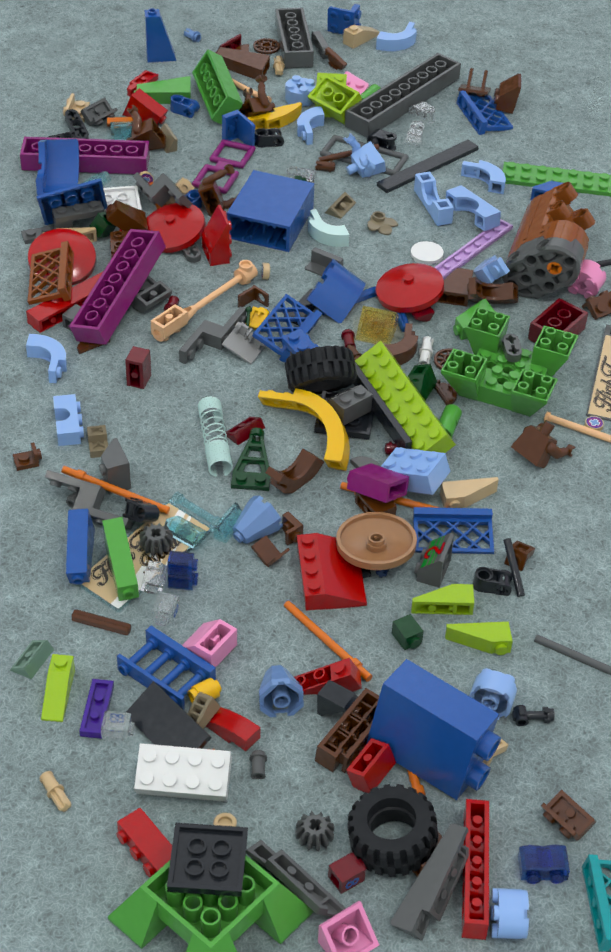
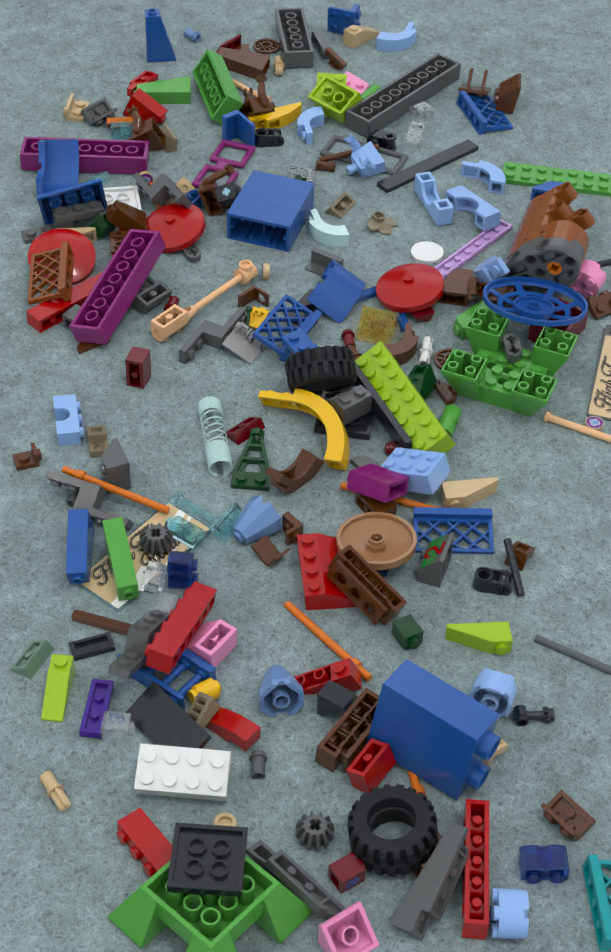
light blue arch [26,334,67,383] -> none
black beam [48,109,89,139] -> none
black piece [122,497,160,522] -> none
blue piece [170,95,200,118] -> none
red slope [201,205,232,266] -> none
light blue brick [285,75,315,106] -> none
lime slope [411,584,474,615] -> none
reddish brown torso [511,420,576,468] -> none
none -> black tile [69,632,115,661]
none -> dark grey bracket [108,610,169,679]
none -> red brick [144,581,217,674]
none -> black brick [215,182,241,206]
none -> reddish brown brick [326,544,407,625]
none -> blue dish [482,276,588,327]

